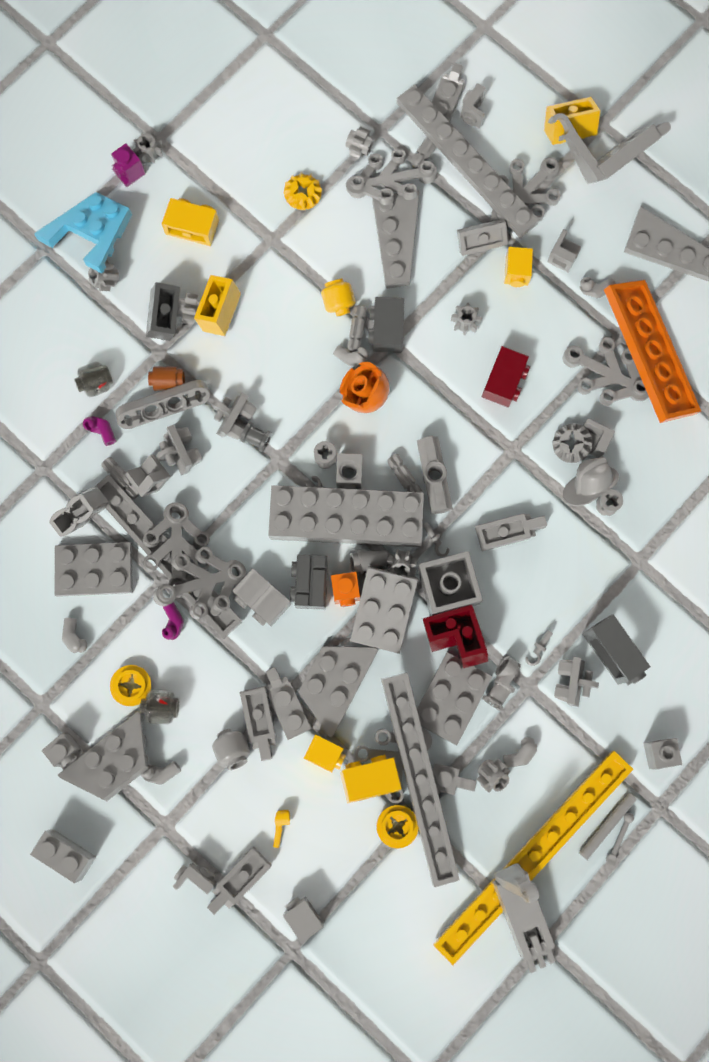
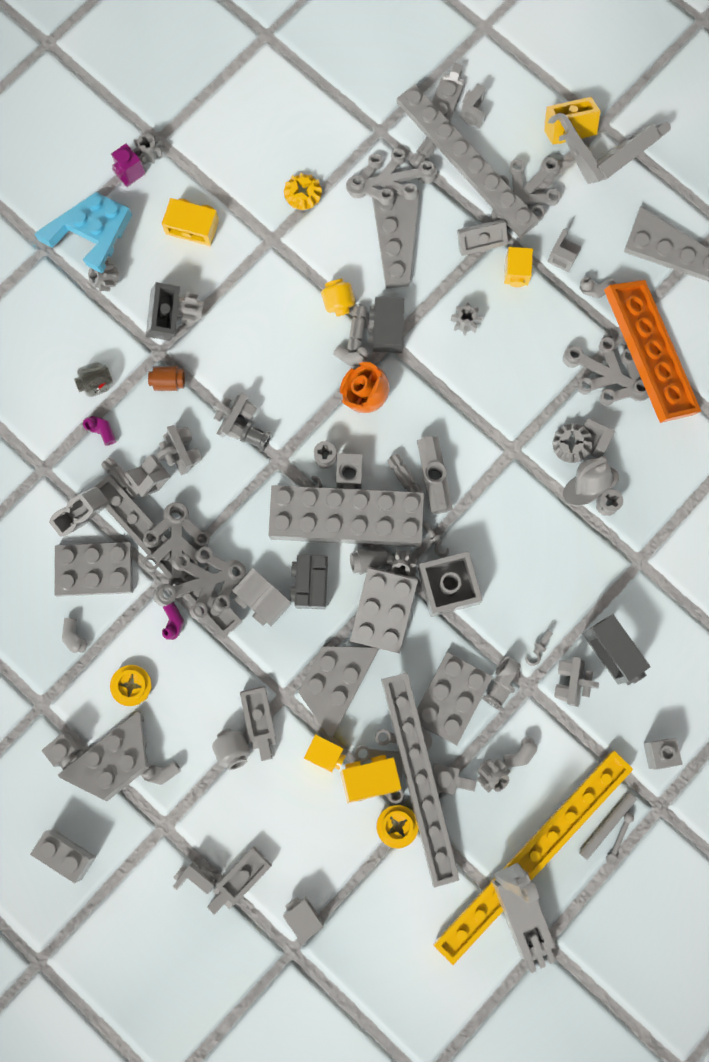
light grey beam [115,380,210,429] -> none
clear smoke head [140,690,180,724] -> none
yellow brick [194,275,241,336] -> none
light grey hinge [265,667,311,740] -> none
yellow hand [273,810,290,848] -> none
orange brick [331,572,360,607] -> none
light grey gear [345,126,374,159] -> none
dark red brick [423,604,488,668] -> none
light grey hinge [475,514,547,552] -> none
dark red brick [482,346,531,408] -> none

